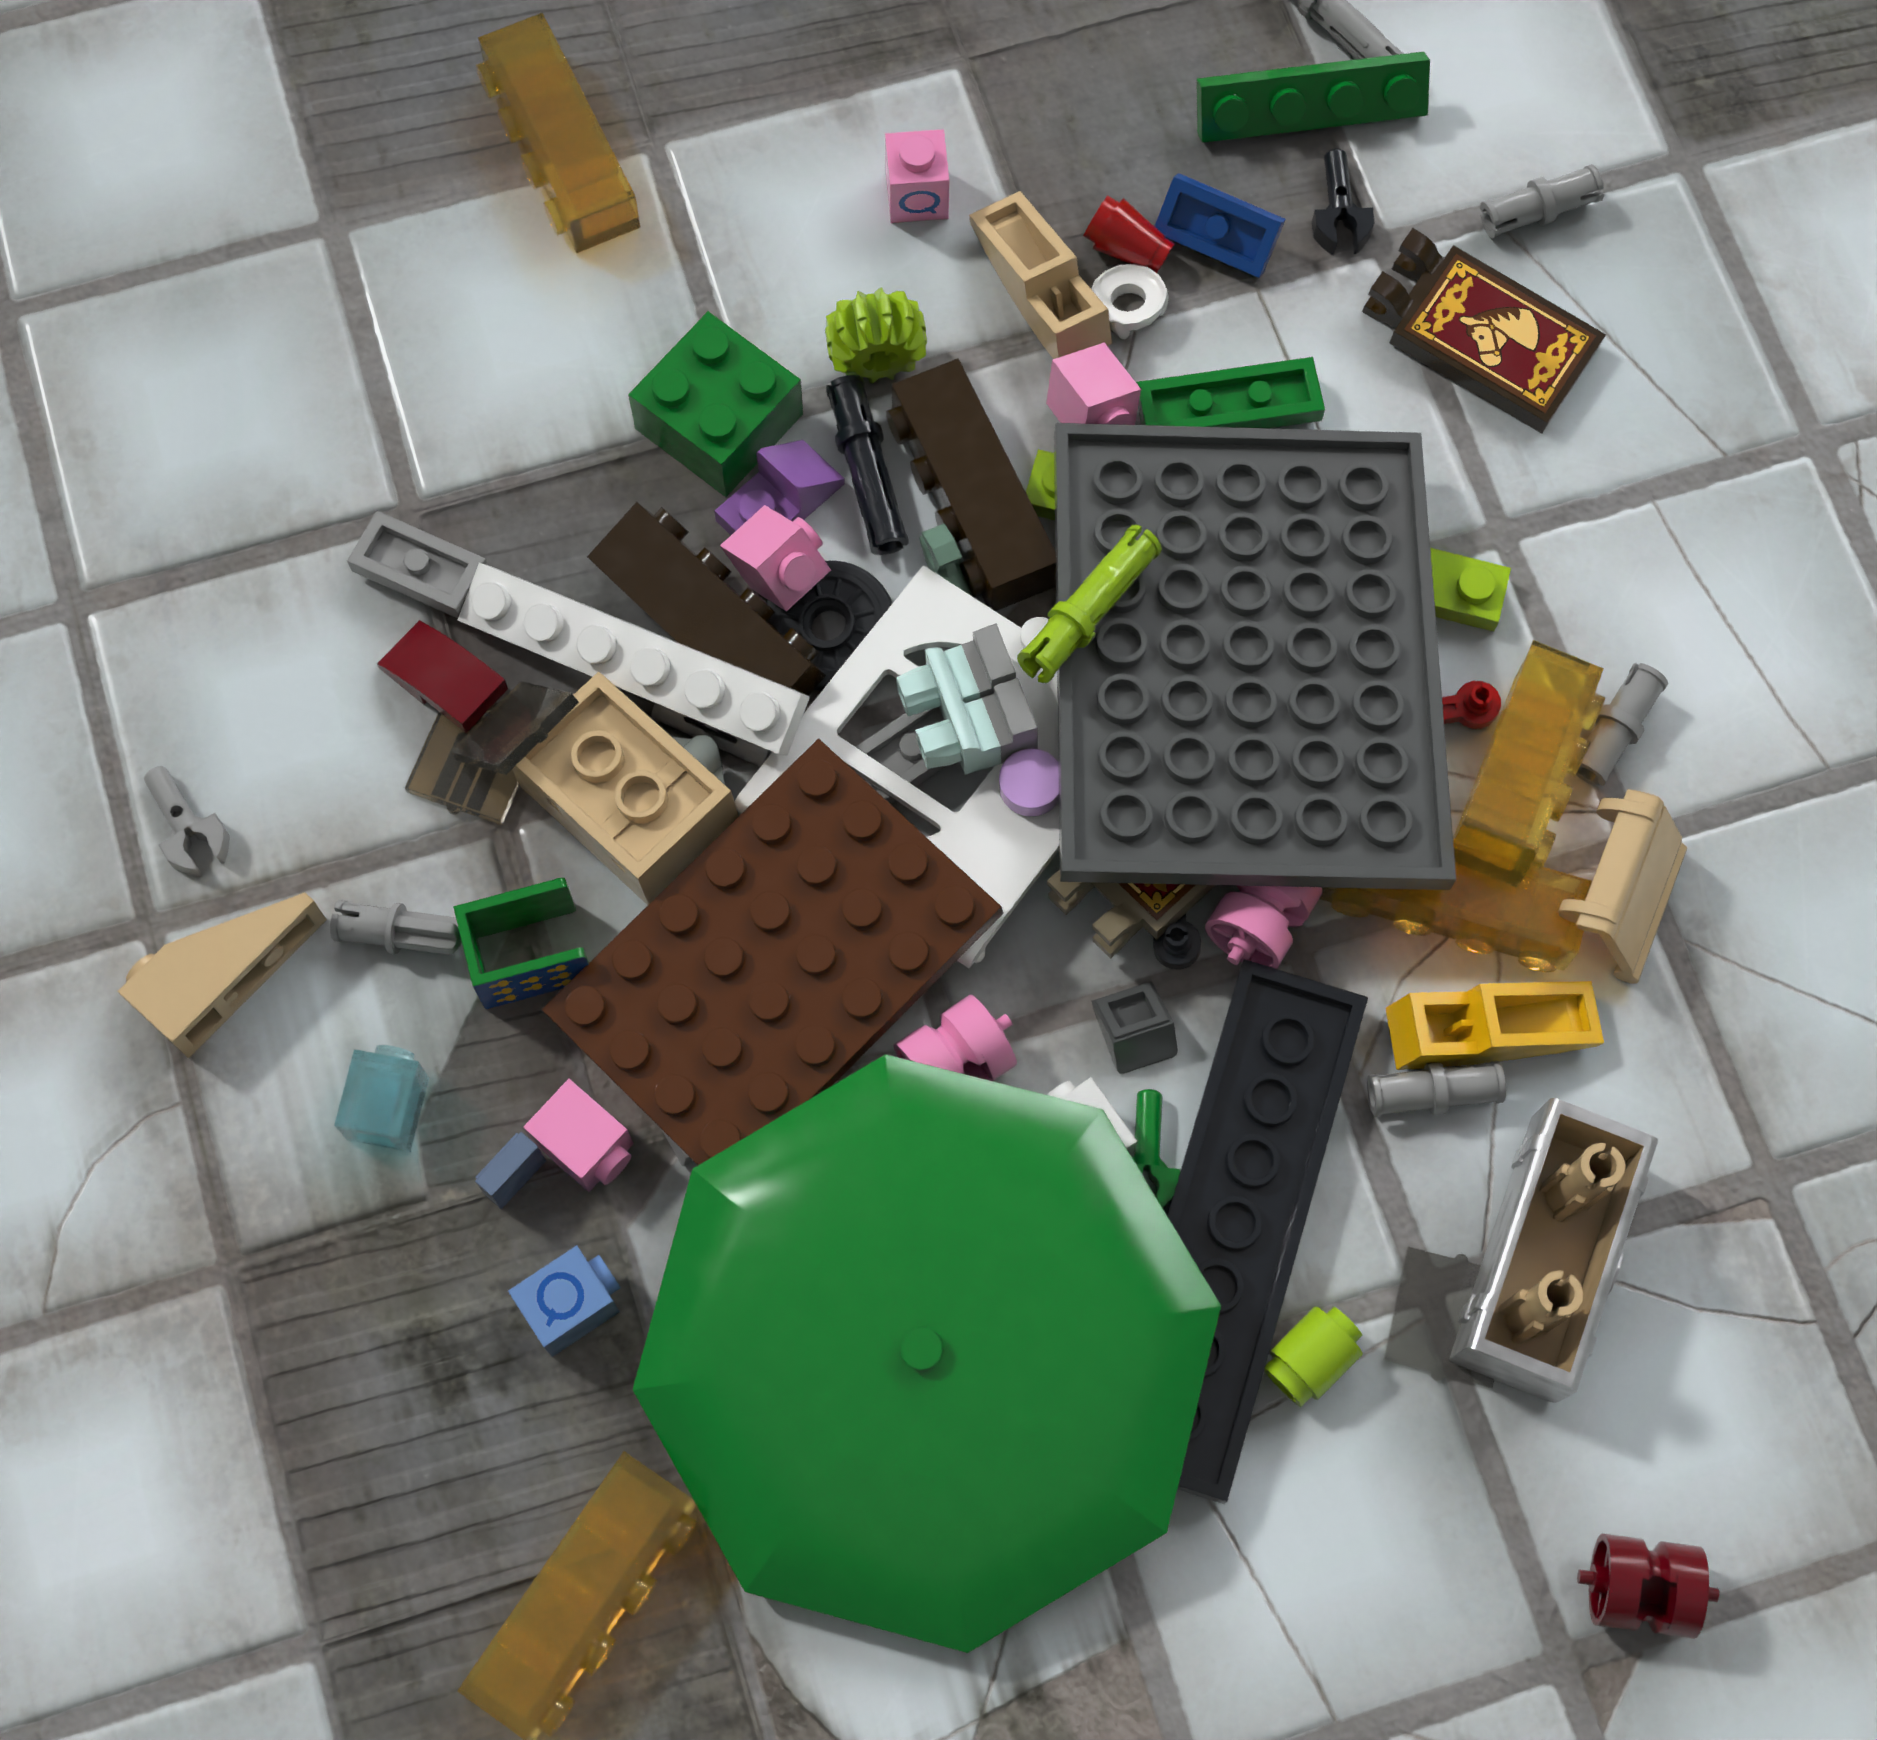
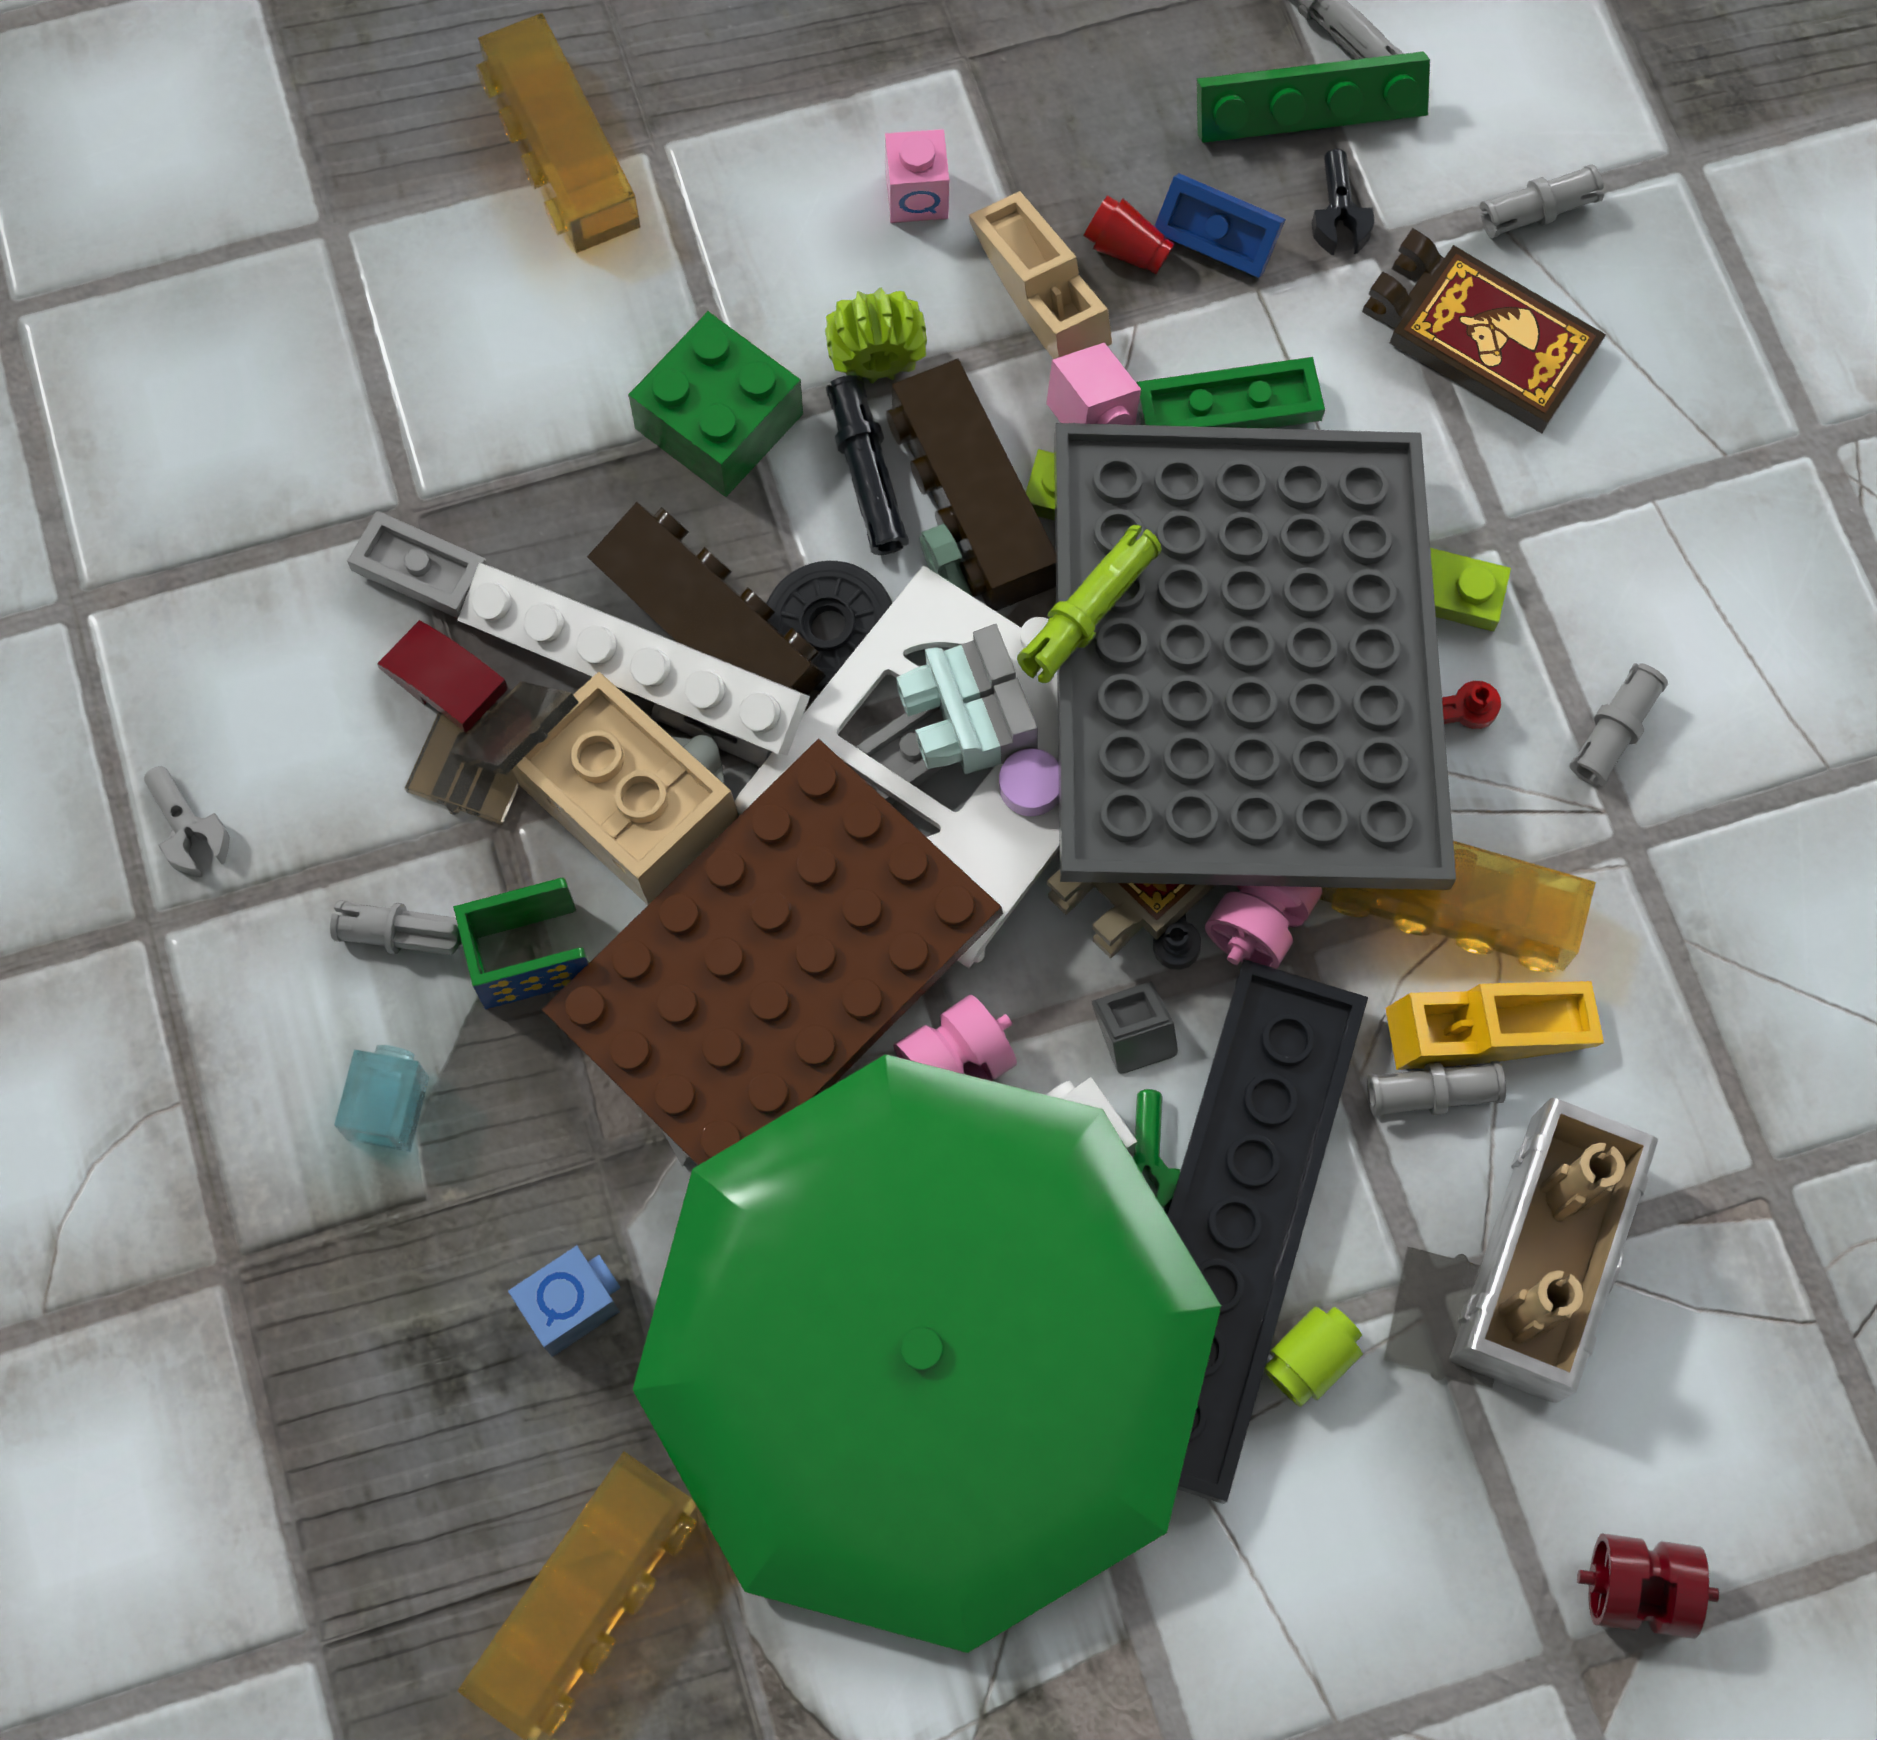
tan slope [117,892,327,1059] -> none
sand blue tile [475,1132,546,1209] -> none
bright pink brick [523,1079,633,1192] -> none
medium lavender slope [714,440,845,535] -> none
bright pink brick [720,505,831,612] -> none
white piece [1091,264,1169,340] -> none
clear yellow brick [1453,640,1605,888] -> none
tan piece [1558,789,1687,984] -> none

